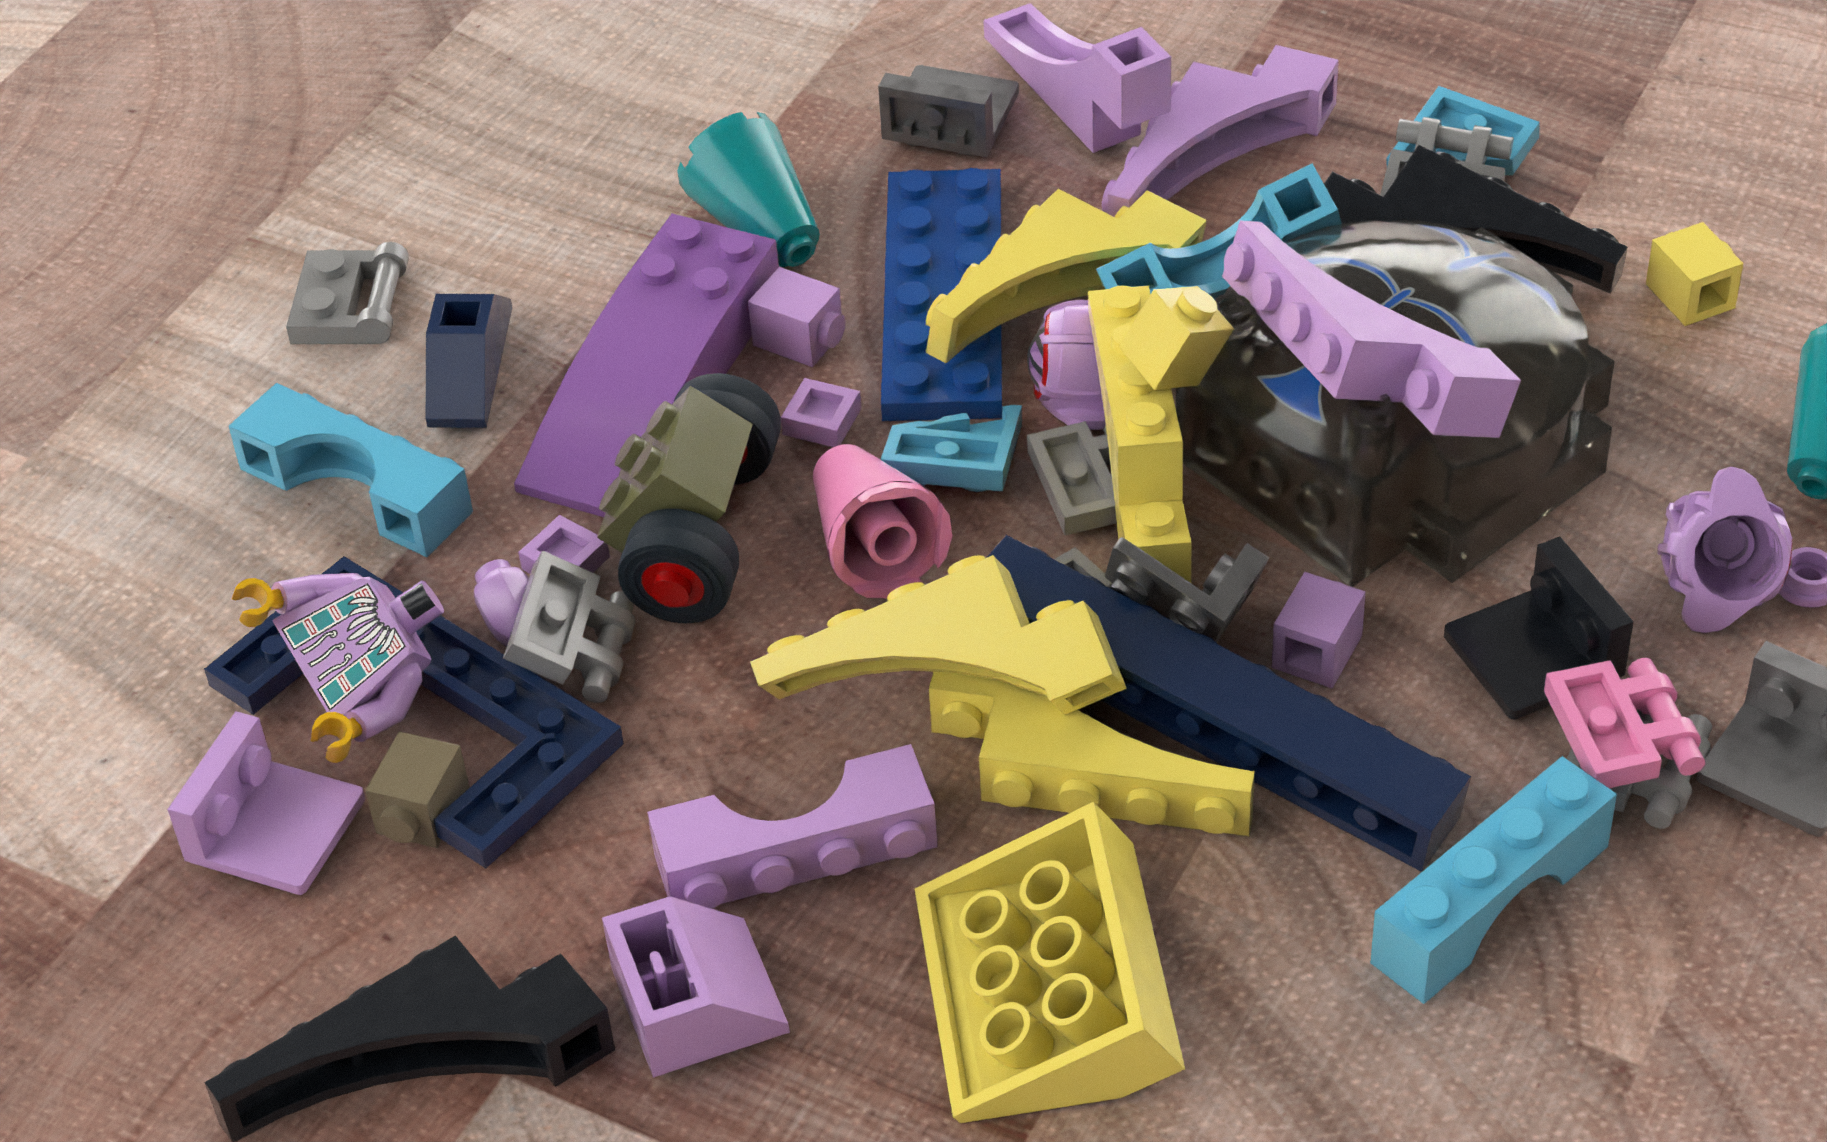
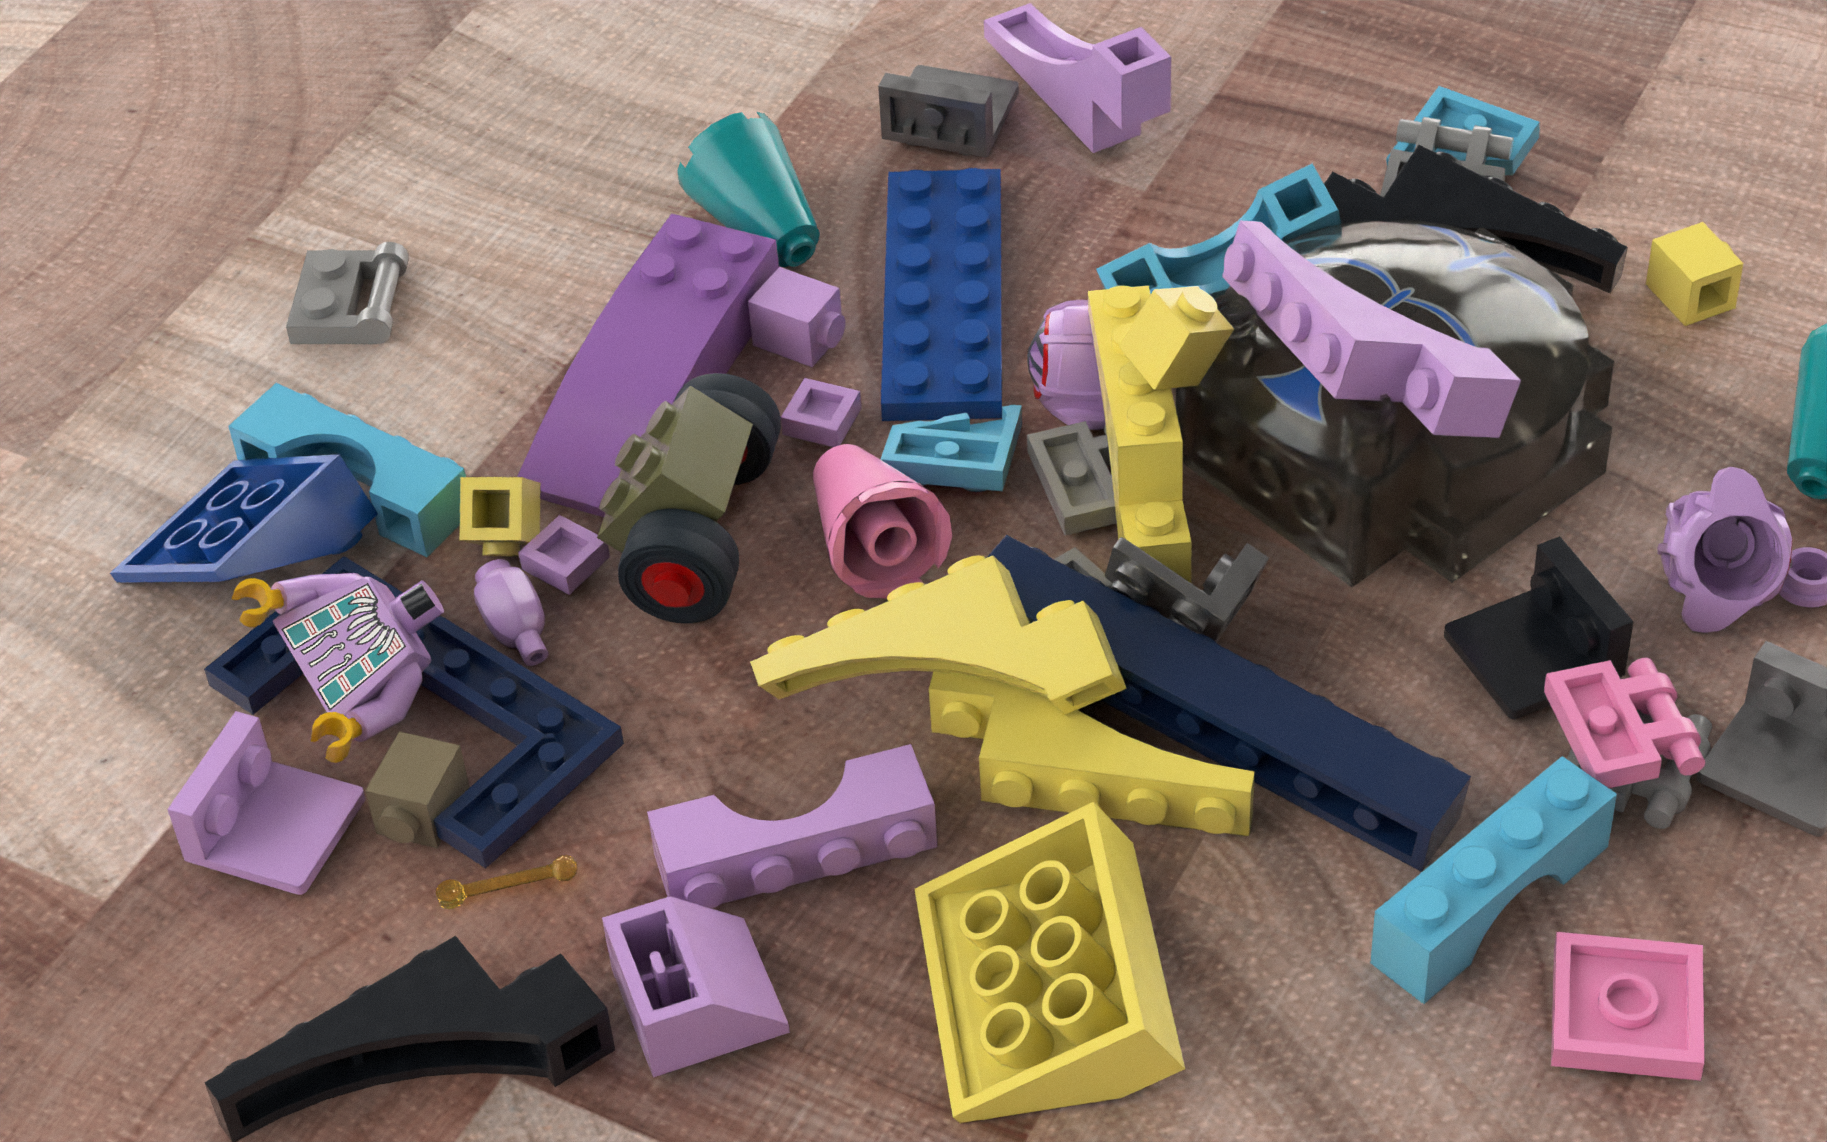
dark blue slope [425,294,513,428] -> none
light grey plate [503,550,636,703] -> none
light yellow arch [926,189,1207,363] -> none
lavender arch [1102,45,1338,217] -> none
lavender brick [1272,572,1366,688] -> none
none -> blue slope [110,454,378,583]
none -> clear yellow hinge [435,855,578,909]
none -> light yellow brick [459,477,541,557]
none -> bright pink plate [1551,932,1704,1081]

